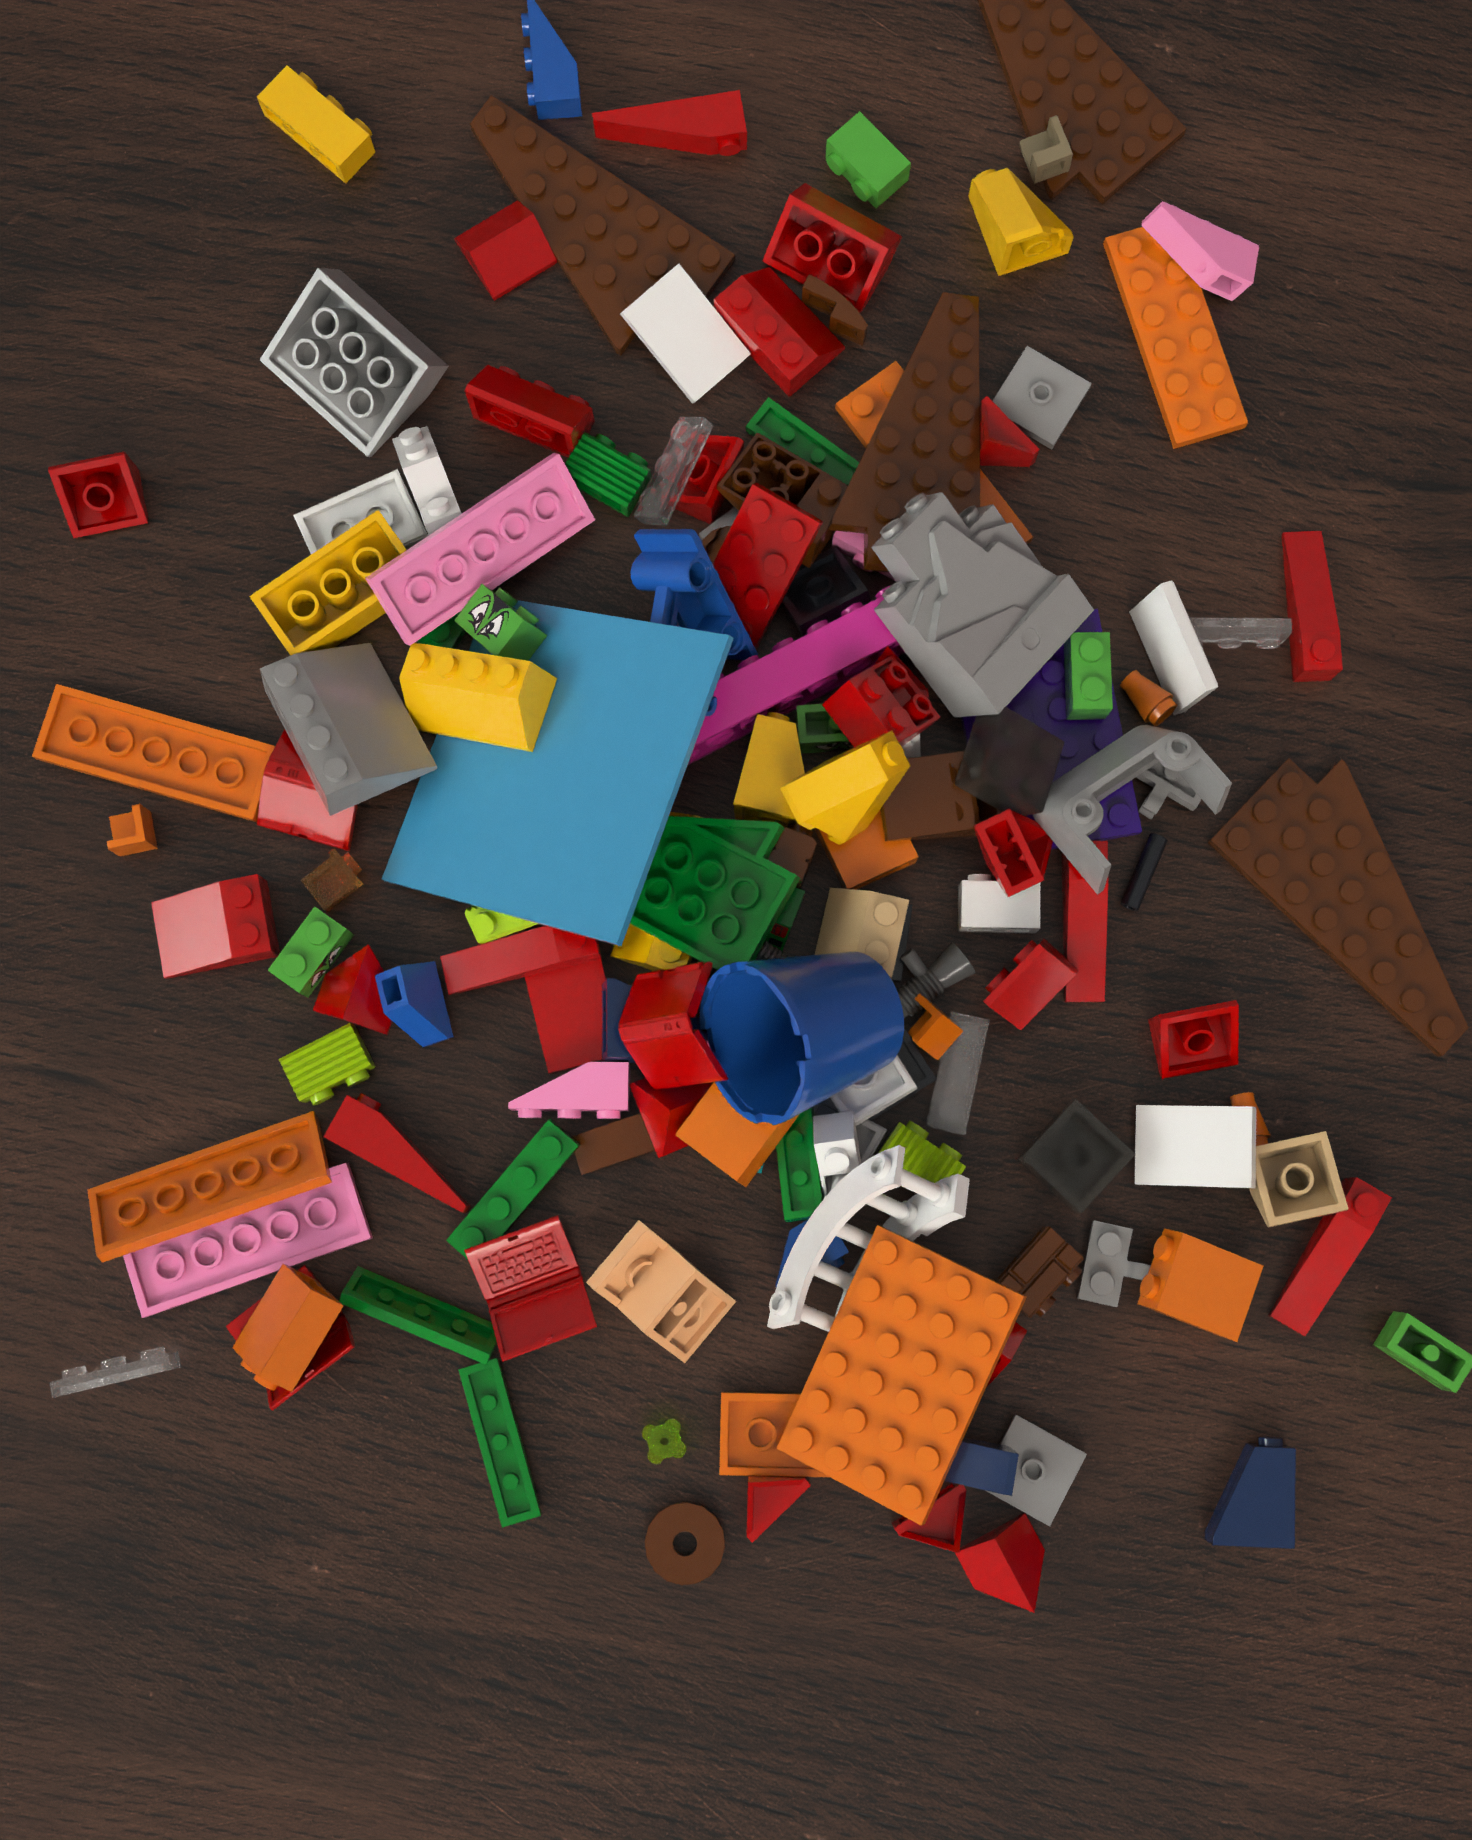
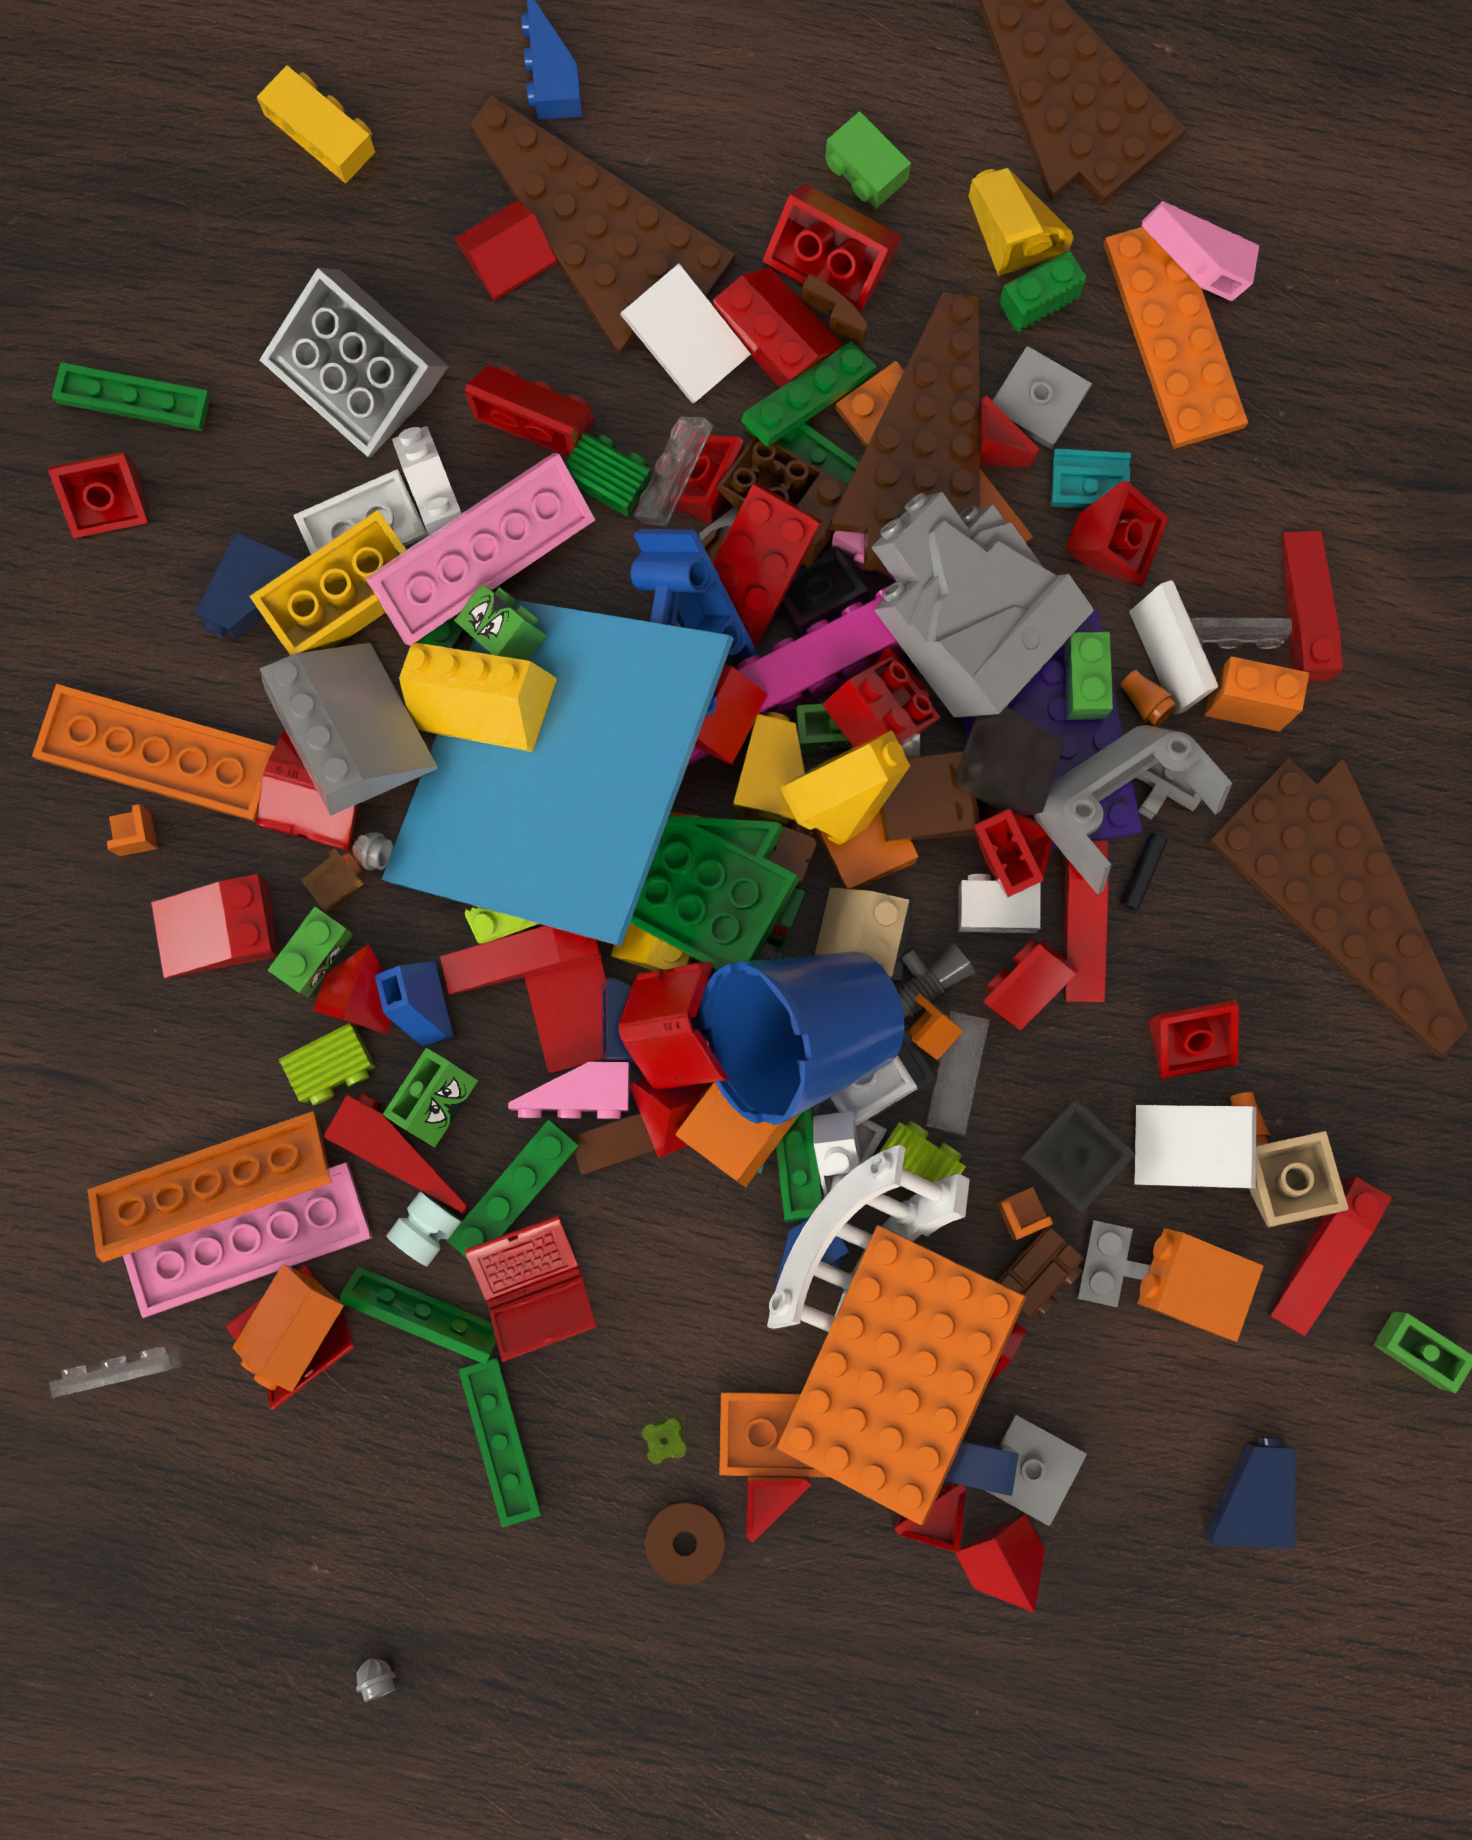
light nougat bracket [586,1220,736,1363] -> none
red slope [592,90,747,156] -> none
dark tan panel [1019,115,1073,184] -> none
none -> green plate [52,362,211,431]
none -> dark blue slope [194,532,301,639]
none -> light grey plate [353,832,393,871]
none -> light grey plate [356,1659,396,1702]
none -> bright green brick [383,1048,478,1148]
none -> light aqua wheel [386,1191,462,1267]
none -> red slope [695,665,768,765]
none -> green plate [741,342,877,447]
none -> orange panel [996,1187,1053,1240]
none -> green brick [999,250,1086,332]
none -> teal plate [1050,449,1131,509]
none -> red slope [1066,481,1169,586]
none -> orange brick [1204,656,1309,732]

